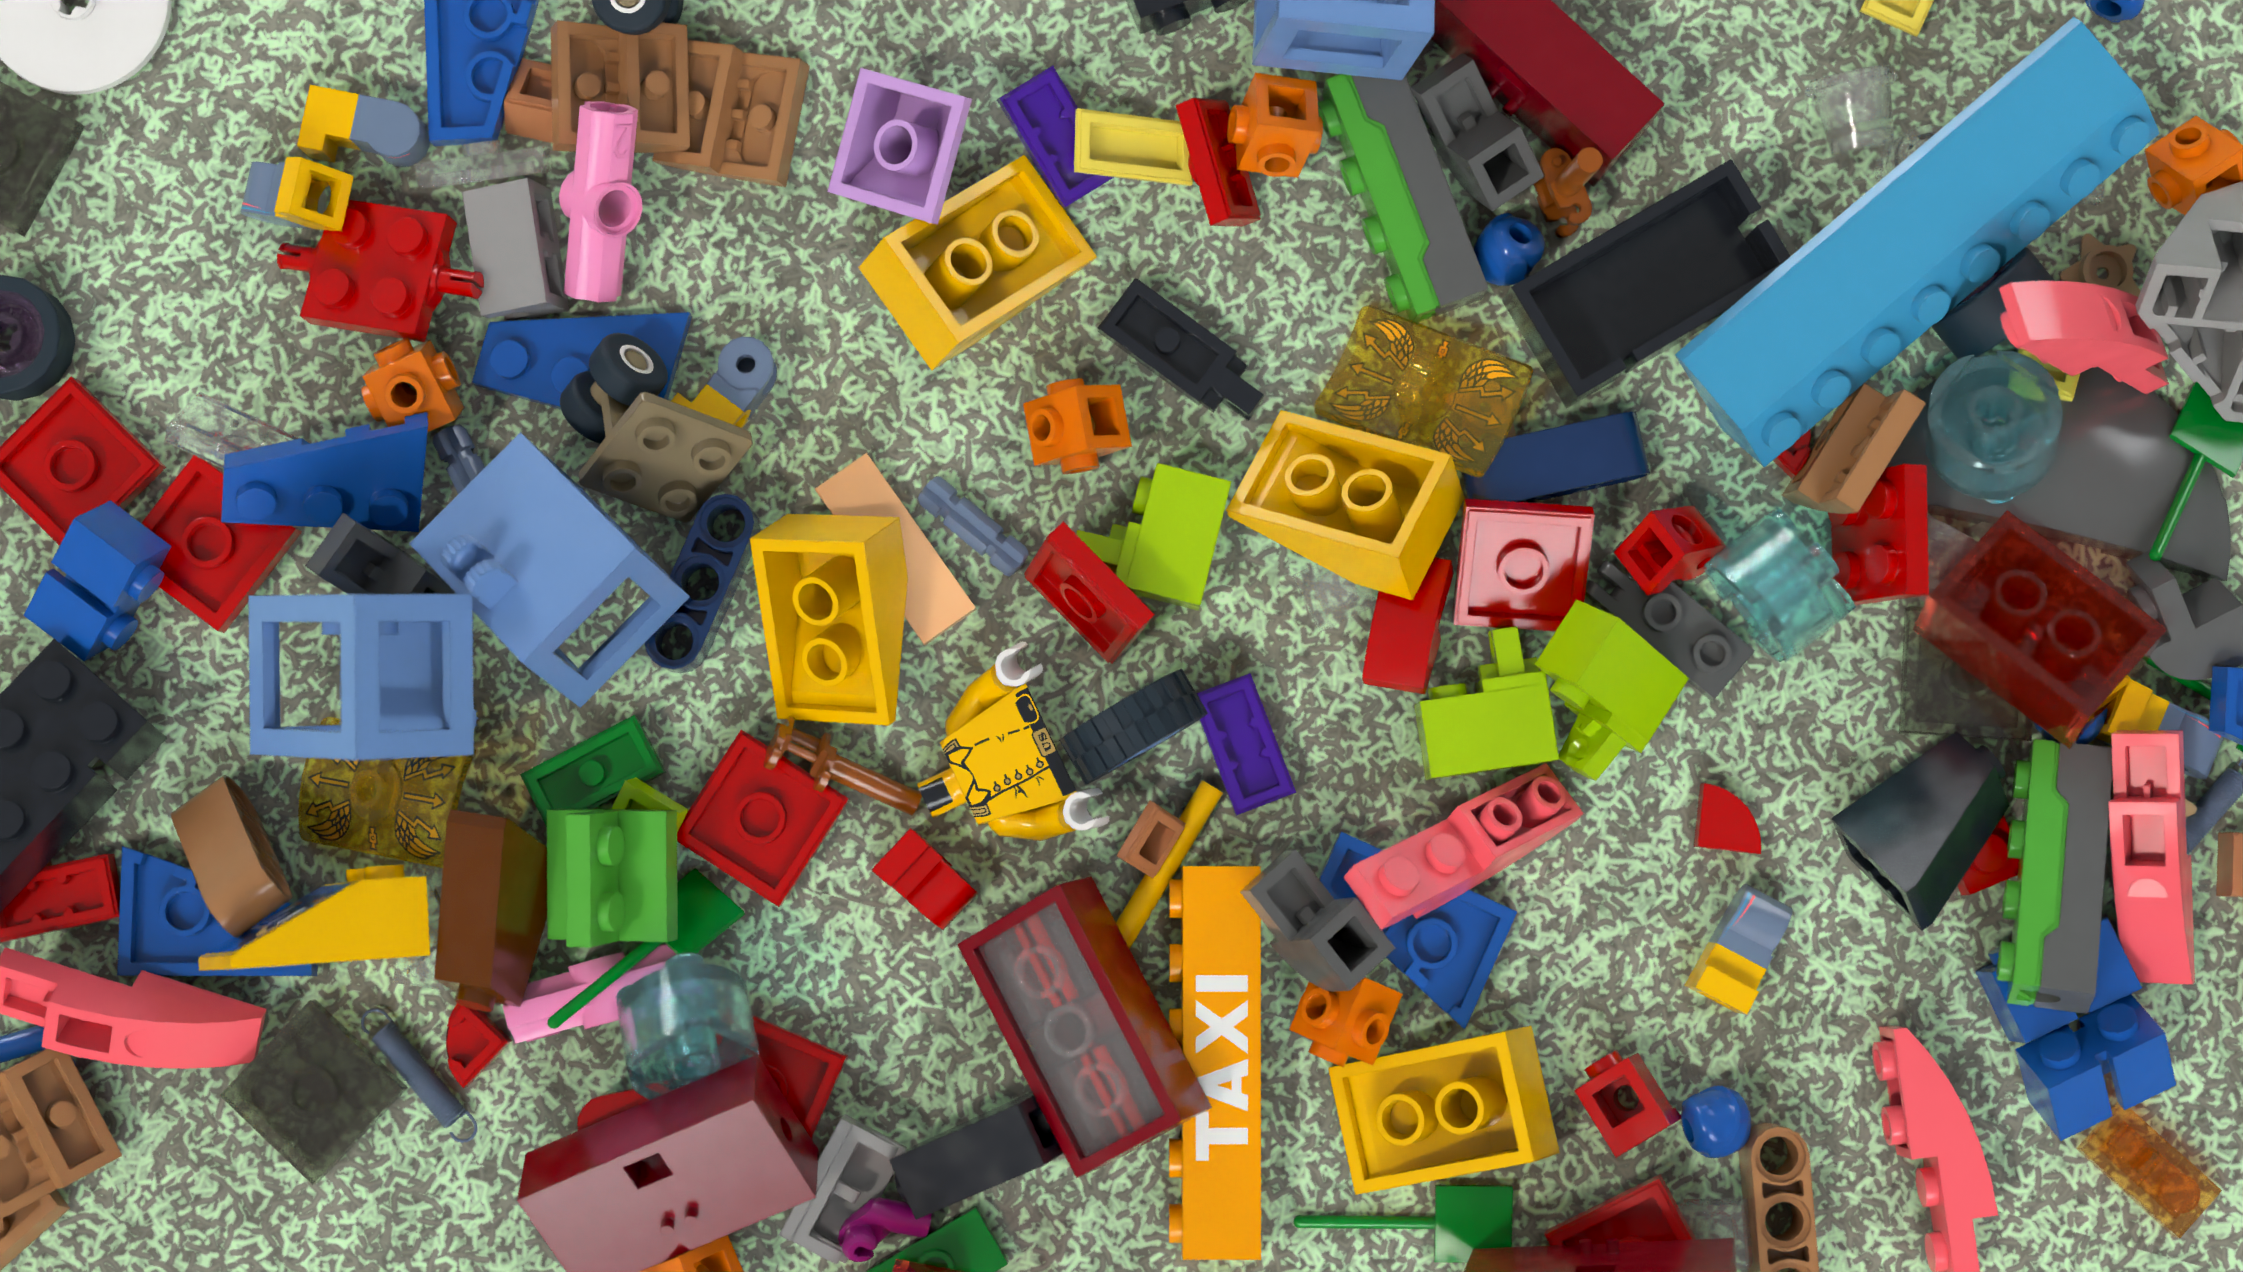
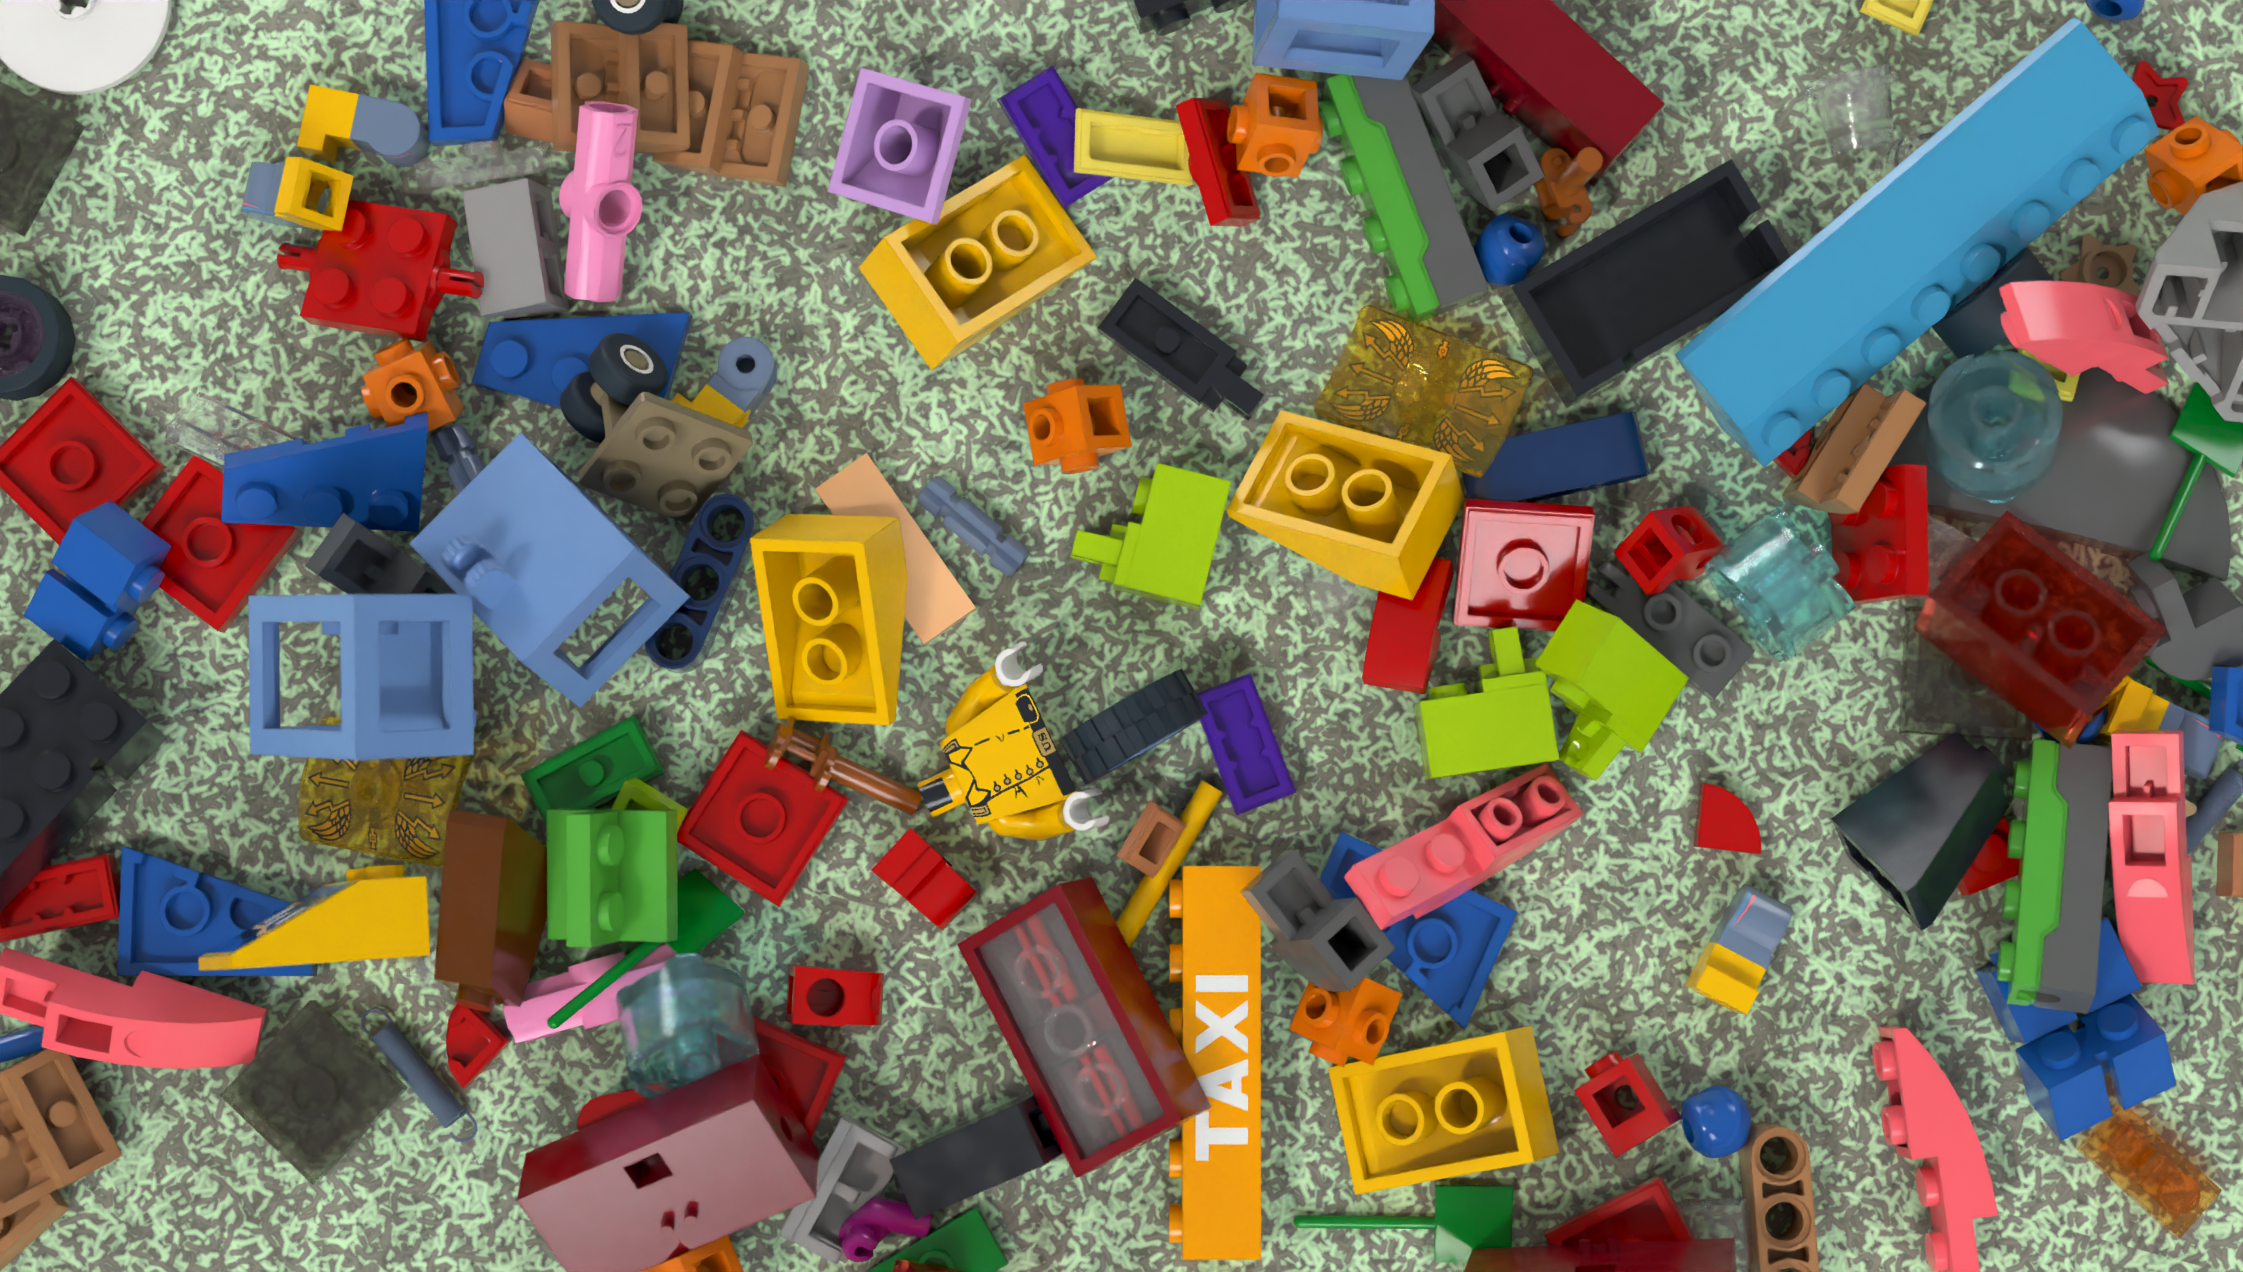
medium nougat beam [170,775,293,938] -> none
red plate [1024,521,1155,664] -> none
none -> red leg [785,964,884,1026]
none -> red plate [2132,61,2188,131]

